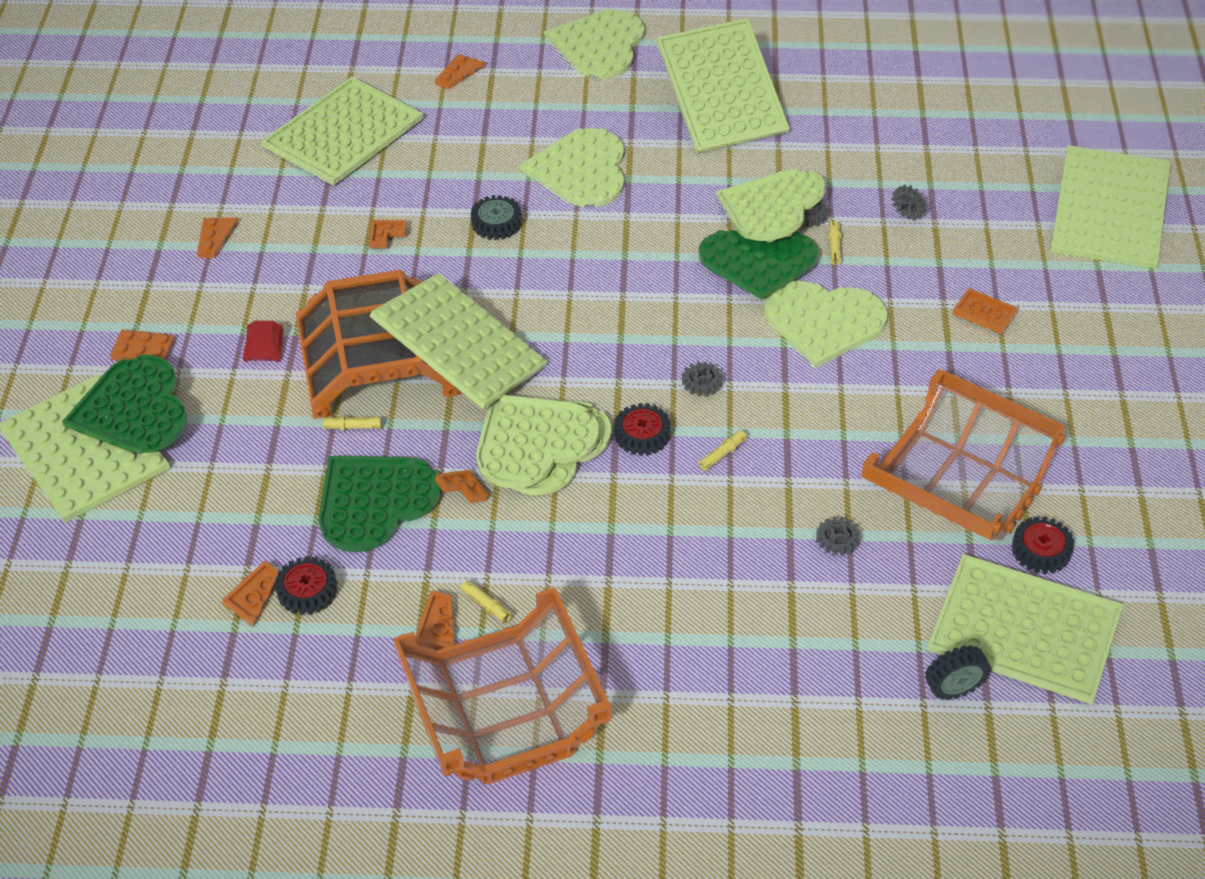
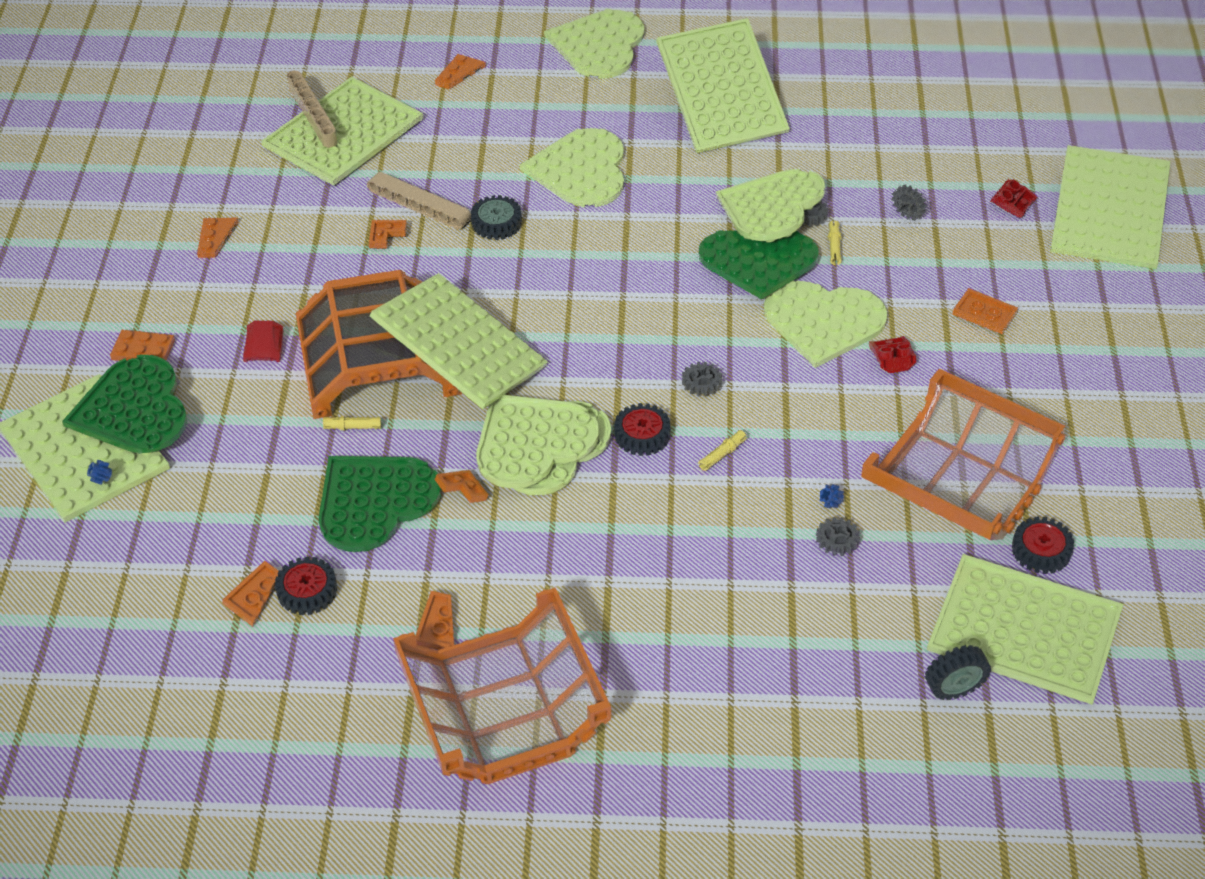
light yellow pin [460,580,512,624] -> none
none -> blue gear [87,460,112,485]
none -> tan beam [287,70,337,148]
none -> tan beam [367,172,471,230]
none -> blue gear [820,484,844,508]
none -> red slope [869,336,916,373]
none -> red slope [990,179,1038,218]

